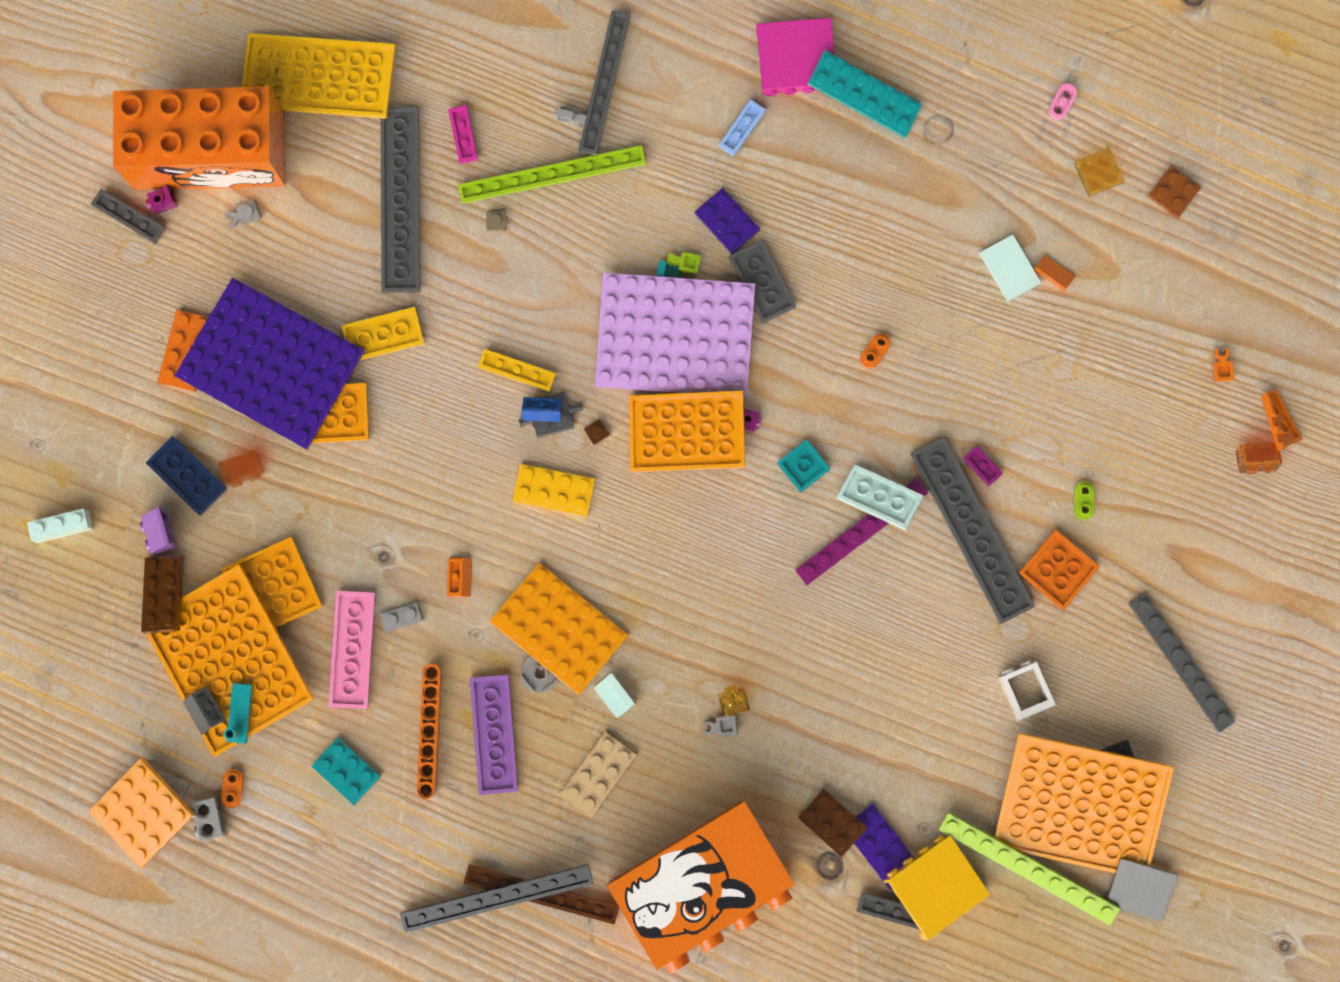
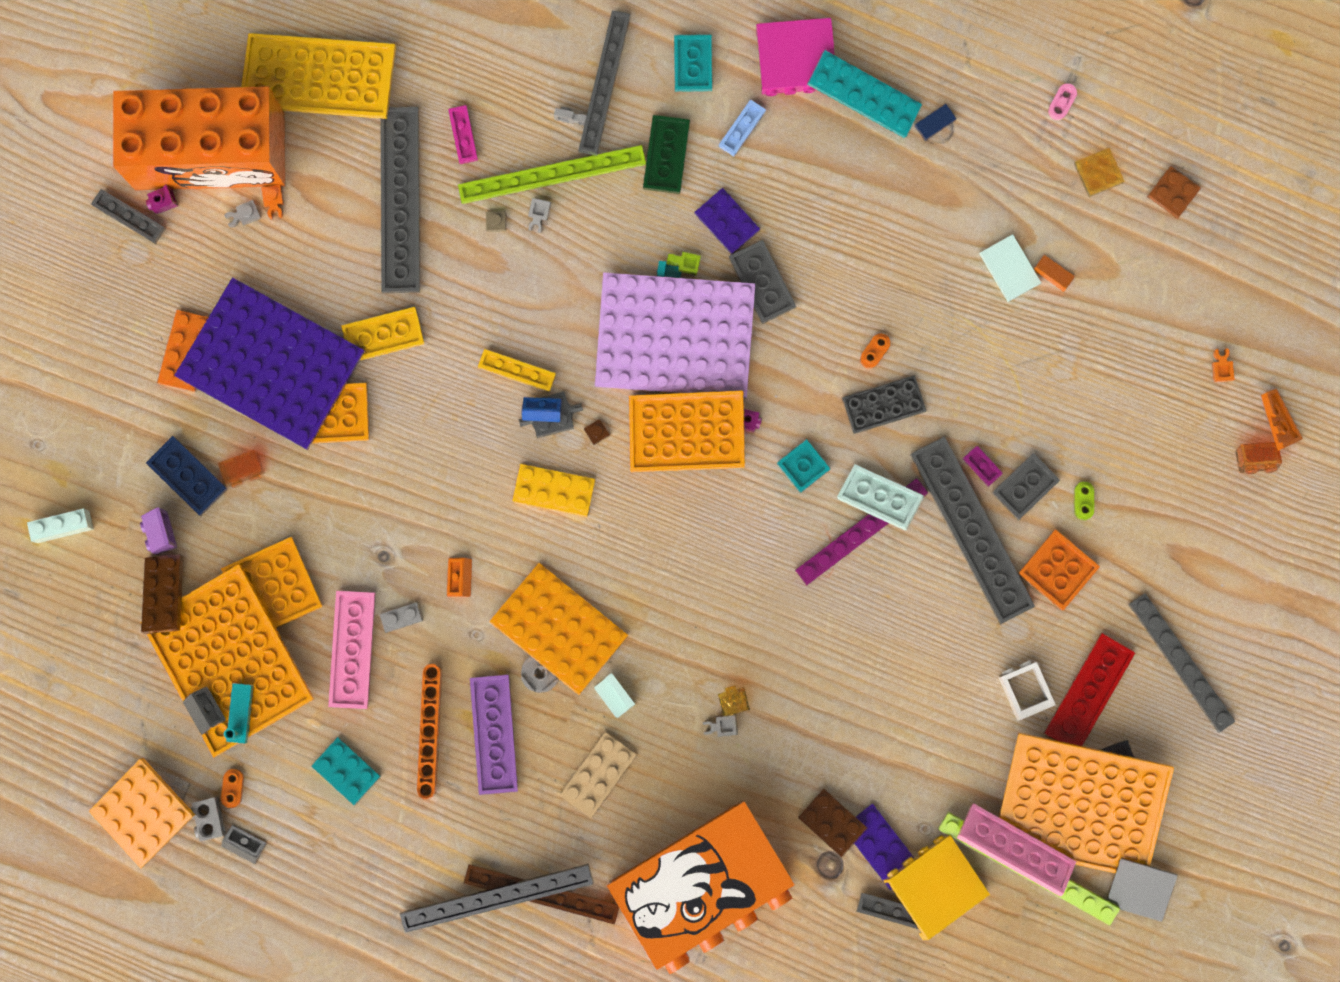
none -> dark grey slope [221,825,266,864]
none -> orange plate [261,185,284,220]
none -> light grey plate [528,198,551,233]
none -> dark green plate [643,115,690,194]
none -> teal plate [674,35,712,92]
none -> dark grey tile [842,375,926,435]
none -> dark blue tile [915,104,957,141]
none -> bright pink plate [957,803,1076,897]
none -> dark grey plate [992,453,1060,520]
none -> red plate [1043,633,1135,746]

